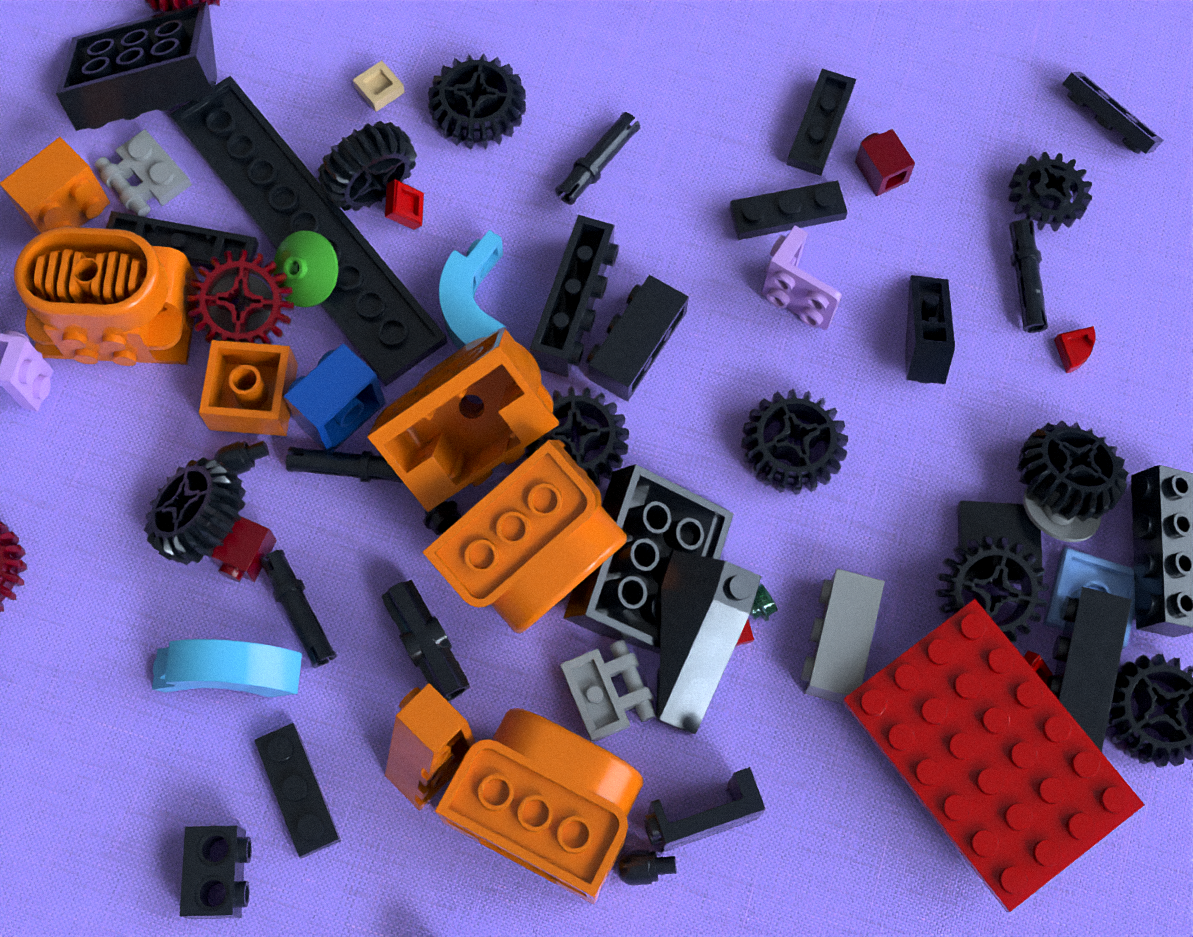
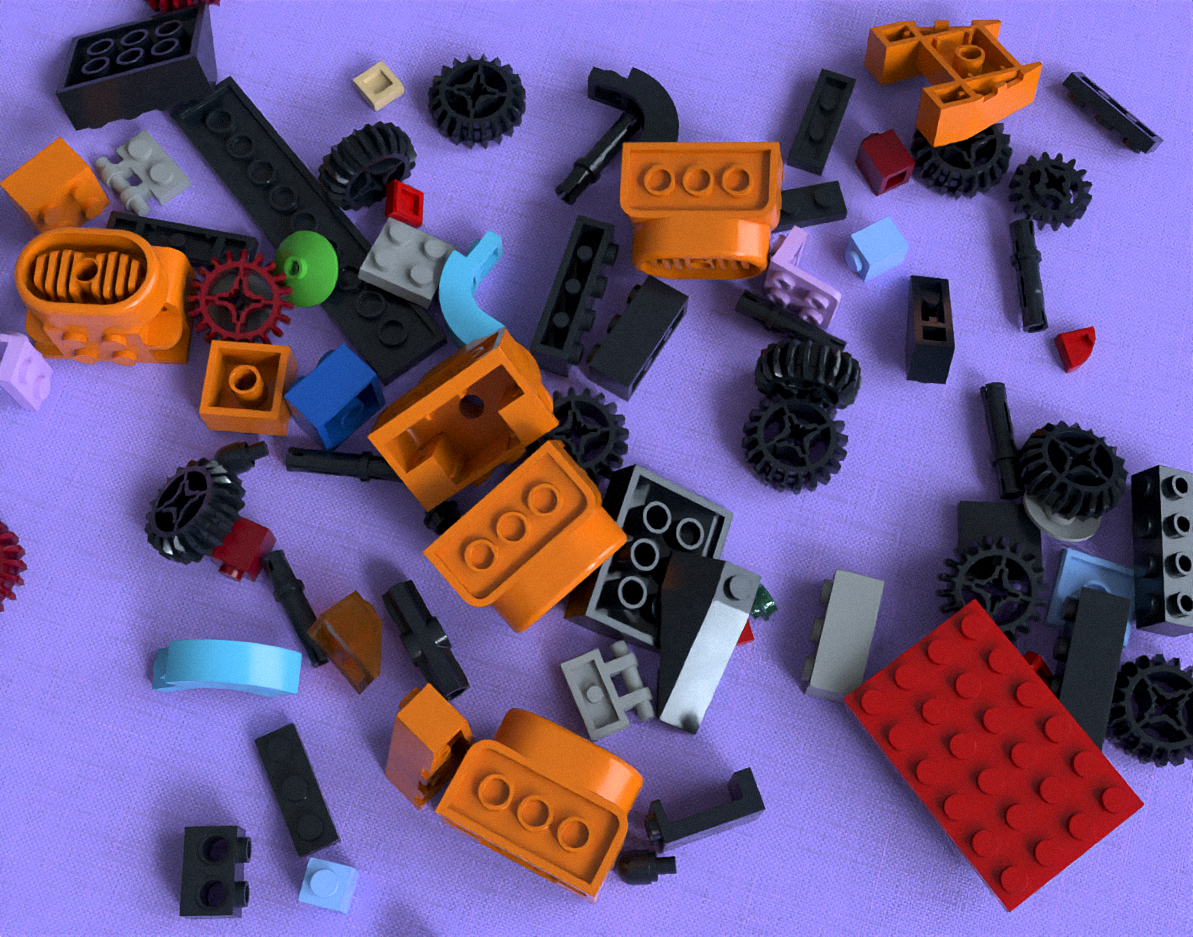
none -> light blue brick [298,857,359,915]
none -> clear orange slope [307,590,382,695]
none -> light grey plate [358,217,458,309]
none -> black arch [588,66,679,142]
none -> orange brick [620,142,784,280]
none -> black pin [734,289,847,352]
none -> black gear [754,339,862,410]
none -> light blue brick [845,216,909,282]
none -> orange wedge [864,19,1043,147]
none -> black gear [910,123,1012,200]
none -> black pin [980,382,1025,500]

